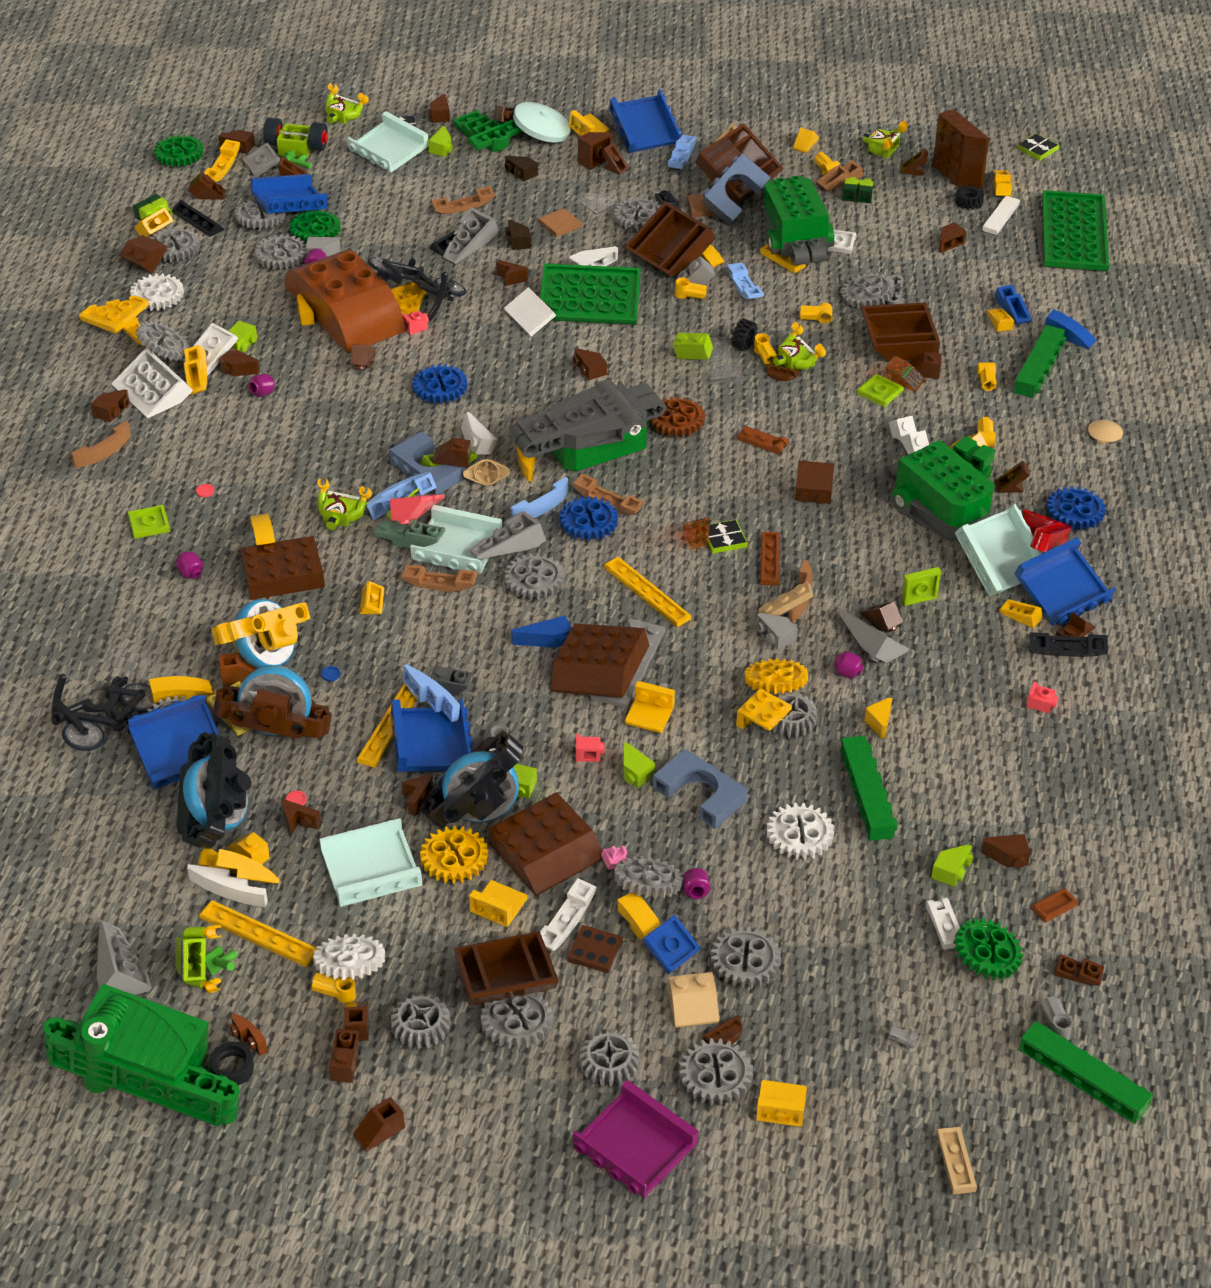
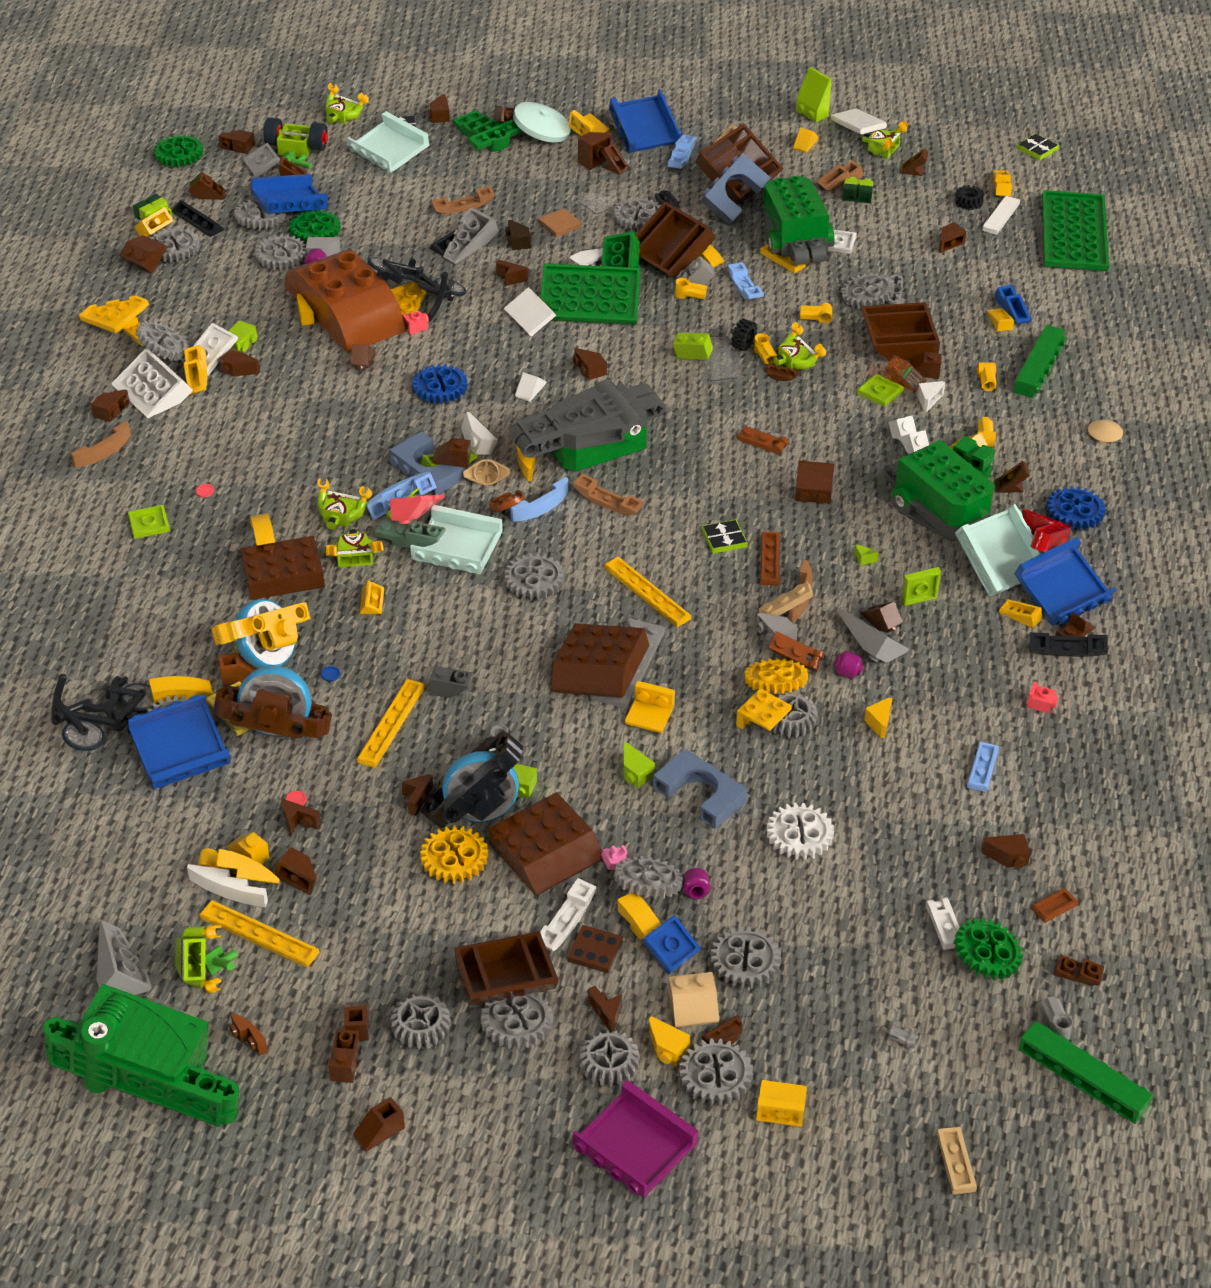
white gear [130,273,184,311] -> none
magenta head [176,551,204,579] -> none
black piece [176,732,251,849] -> none
yellow slope [204,140,240,182] -> none
black tyre [209,1042,254,1085] -> none
magenta head [249,373,275,397] -> none
yellow piece [311,972,357,1003] -> none
white gear [313,934,385,980] -> none
light aqua panel [320,818,422,907] -> none
blue panel [390,699,472,772] -> none
medium nougat slope [401,565,478,592] -> none
light blue slope [403,664,460,722] -> none
lime slope [428,126,453,157] -> none
light grey wedge [469,511,546,559] -> none
yellow bracket [469,880,527,928] -> none
dark brown slope [504,156,538,182] -> none
blue slope [511,615,572,648] -> none
blue gear [560,496,618,541] -> none
coral brick [576,734,604,762] -> none
dark orange gear [649,396,705,438] -> none
clear orange slope [683,517,710,550] -> none
medium nougat tile [687,195,717,217] -> none
yellow piece [814,152,840,175] -> none
green brick [840,735,898,841] -> none
lime slope [931,844,974,887] -> none
reddish brown slope [932,109,990,190] -> none
blue slope [1045,309,1096,349] -> none
none -> reddish brown slope [274,847,317,895]
none -> torso [326,529,384,567]
none -> dark orange tile [489,490,524,512]
none -> white slope [515,372,546,402]
none -> reddish brown slope [588,986,622,1033]
none -> green slope [601,231,640,268]
none -> yellow slope [648,1016,690,1066]
none -> dark orange plate [767,631,825,672]
none -> lime slope [796,67,832,123]
none -> white tile [831,108,887,134]
none -> lime slope [854,544,879,566]
none -> white slope [917,381,945,412]
none -> light blue tile [967,742,999,792]

